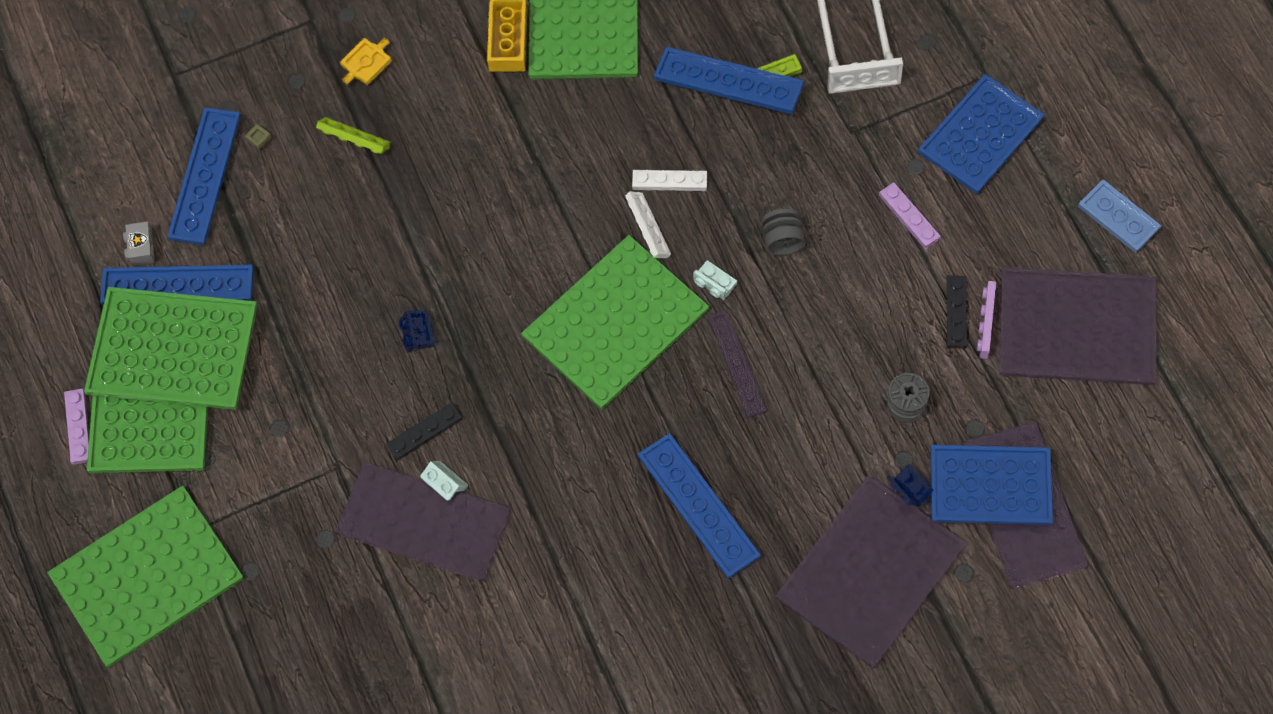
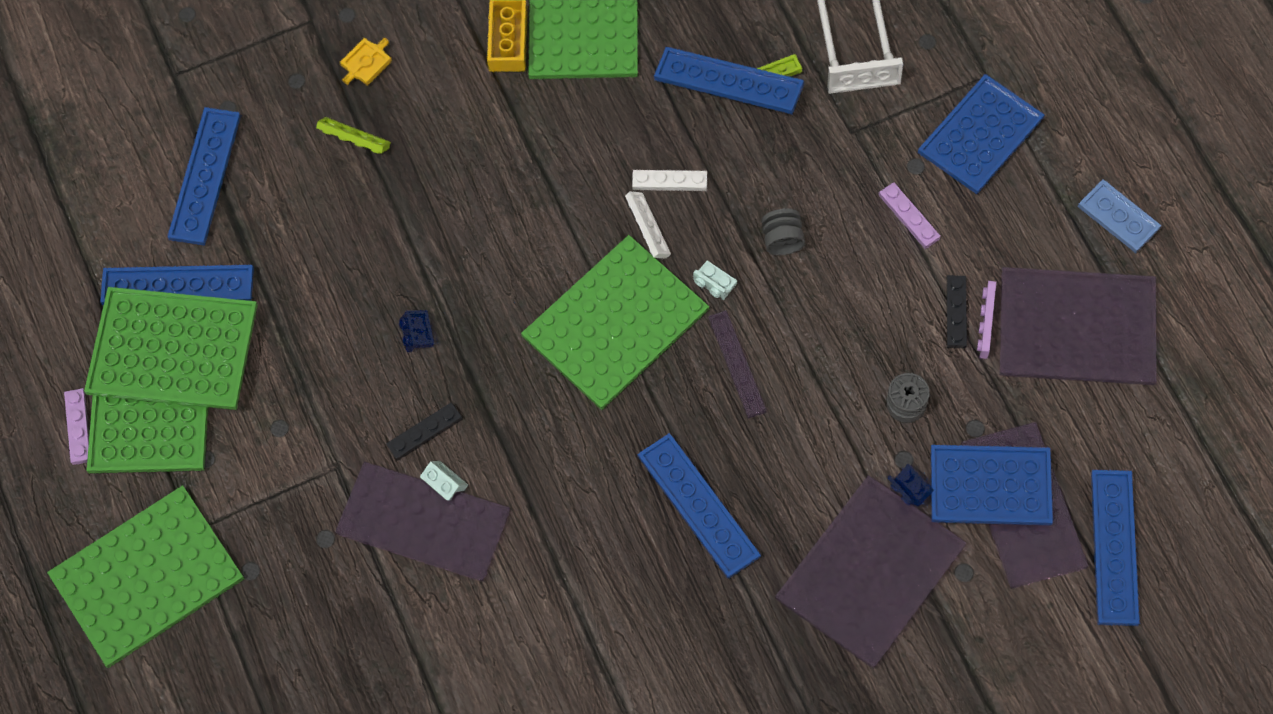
light grey brick [123,221,155,266] -> none
olive plate [245,124,271,150] -> none
none -> blue plate [1091,470,1139,626]

